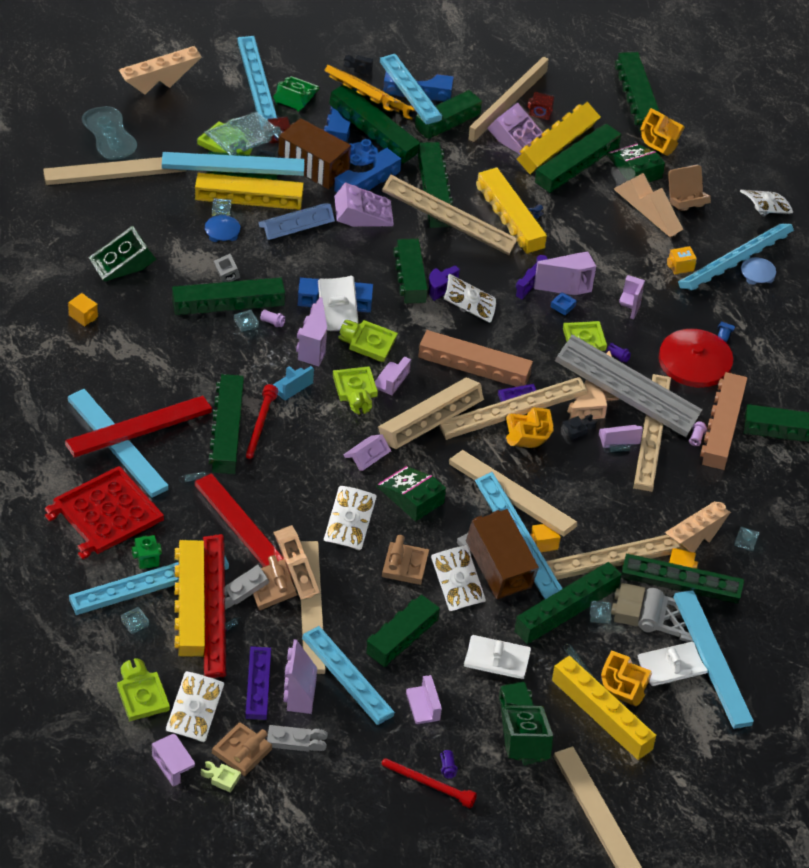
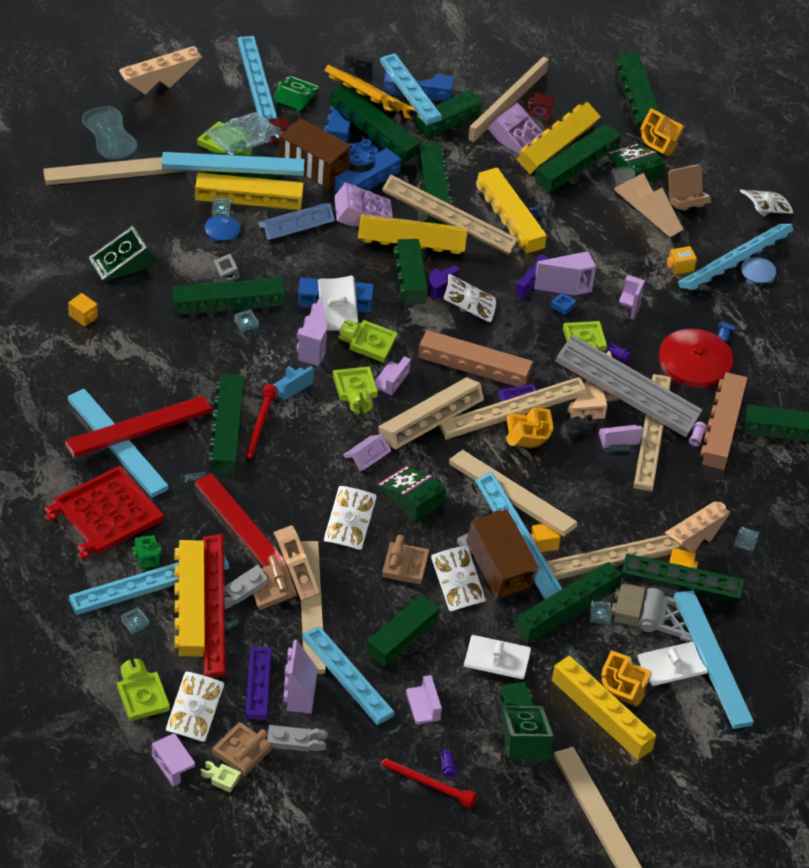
lavender pin [260,310,285,328] -> none
none -> yellow brick [358,214,468,254]

